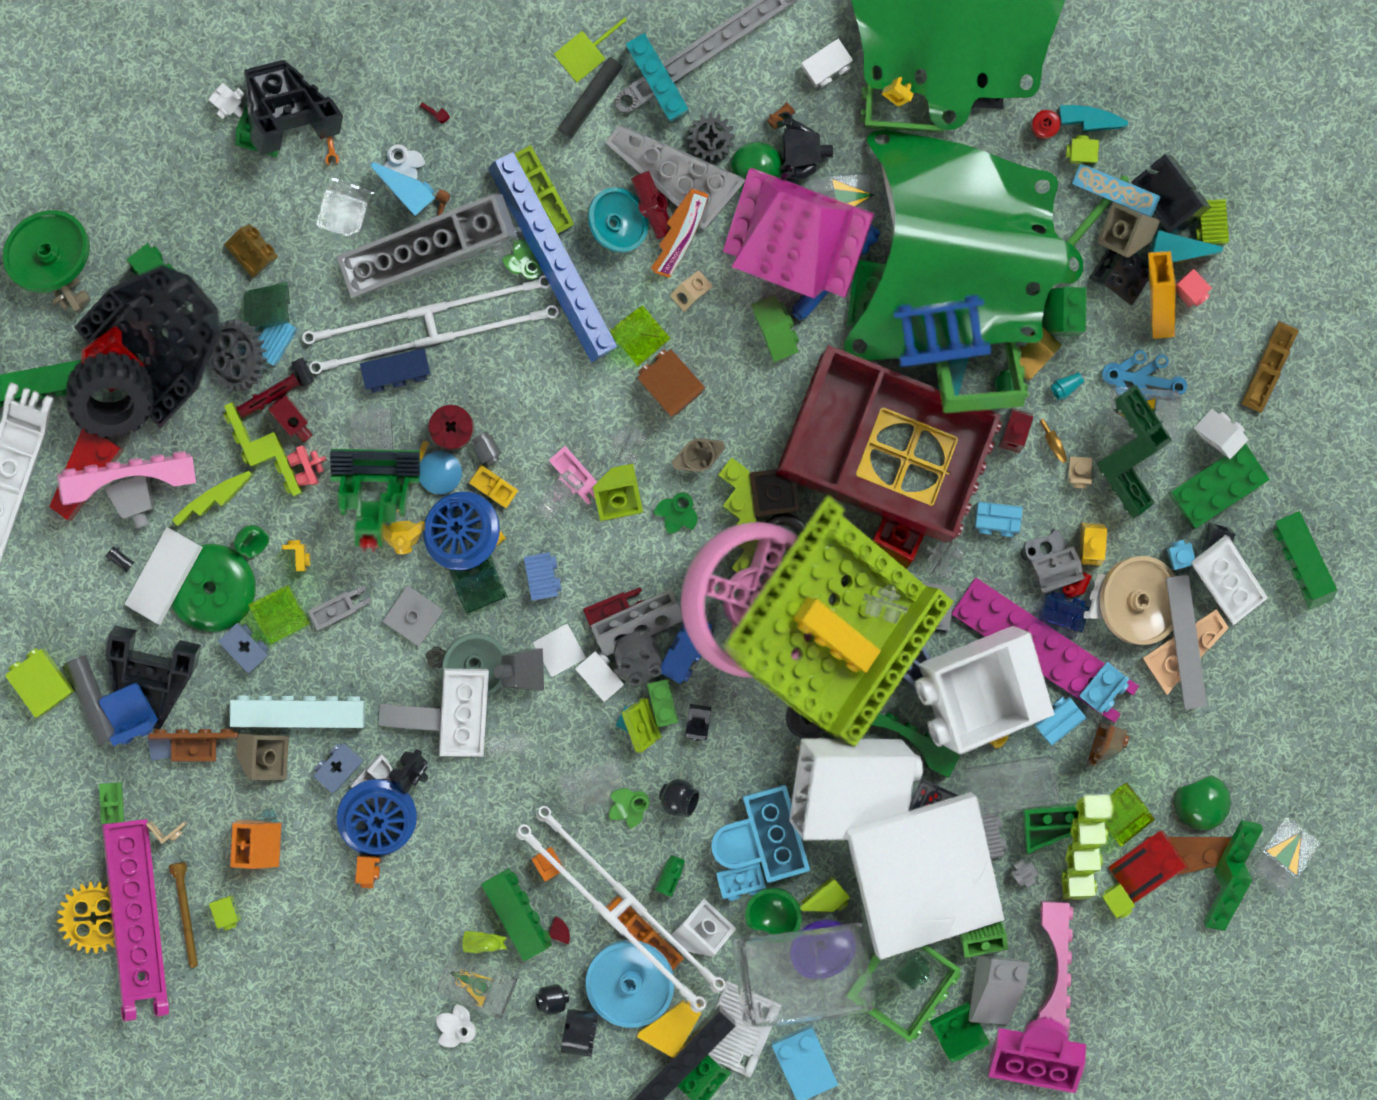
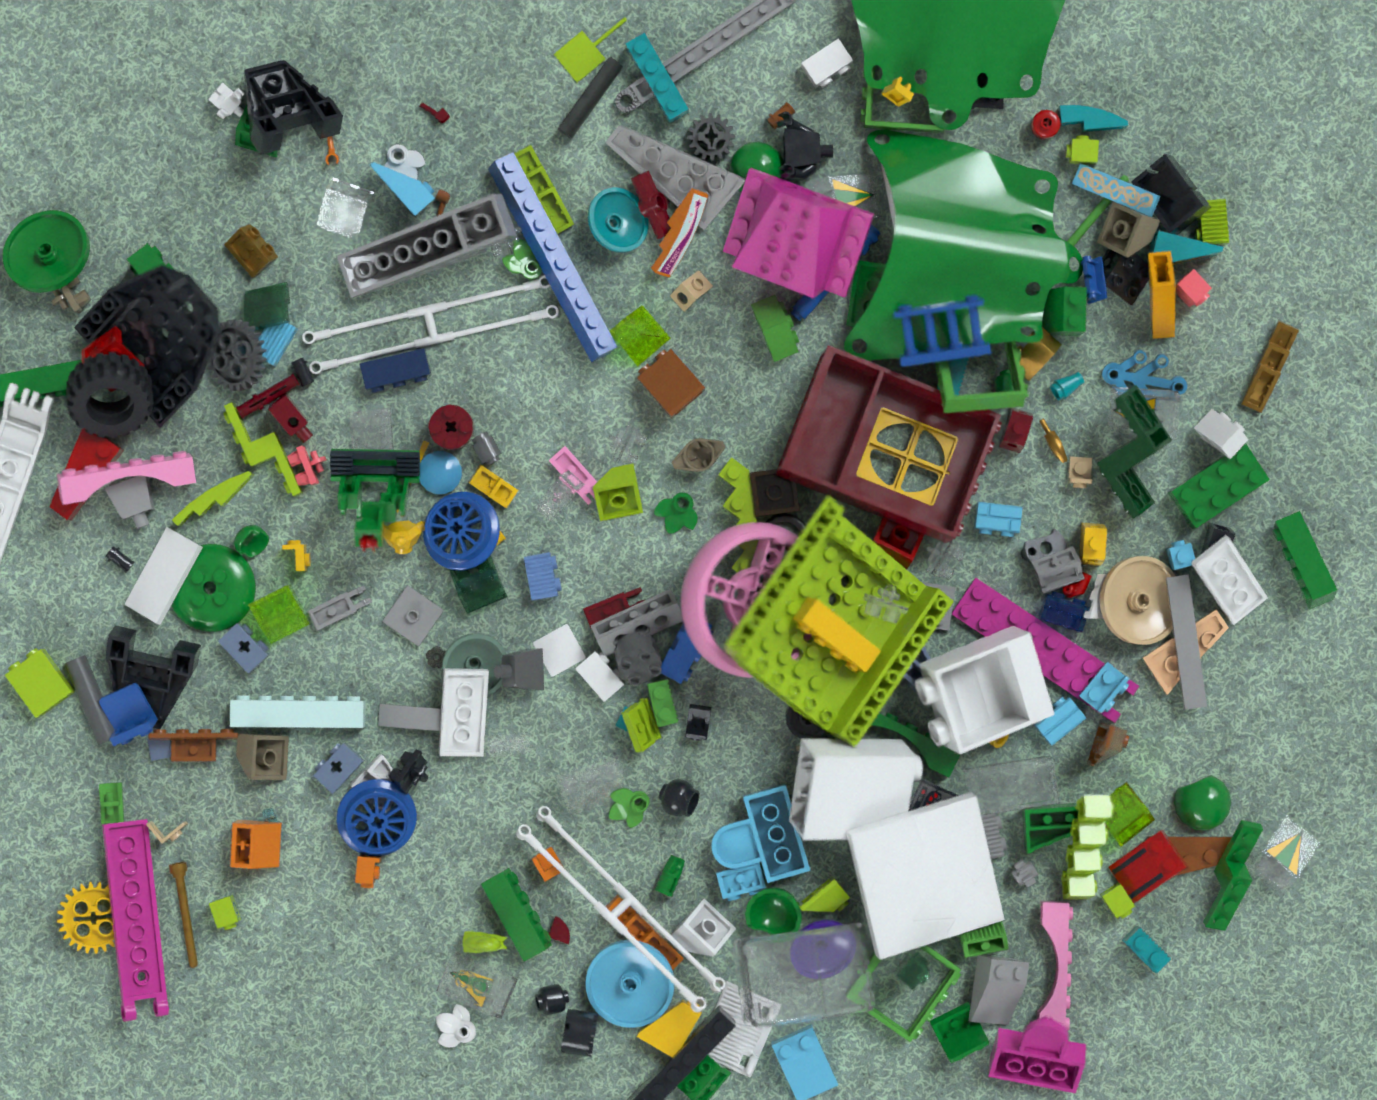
none -> blue hinge [1081,256,1107,304]
none -> teal brick [1122,926,1171,974]

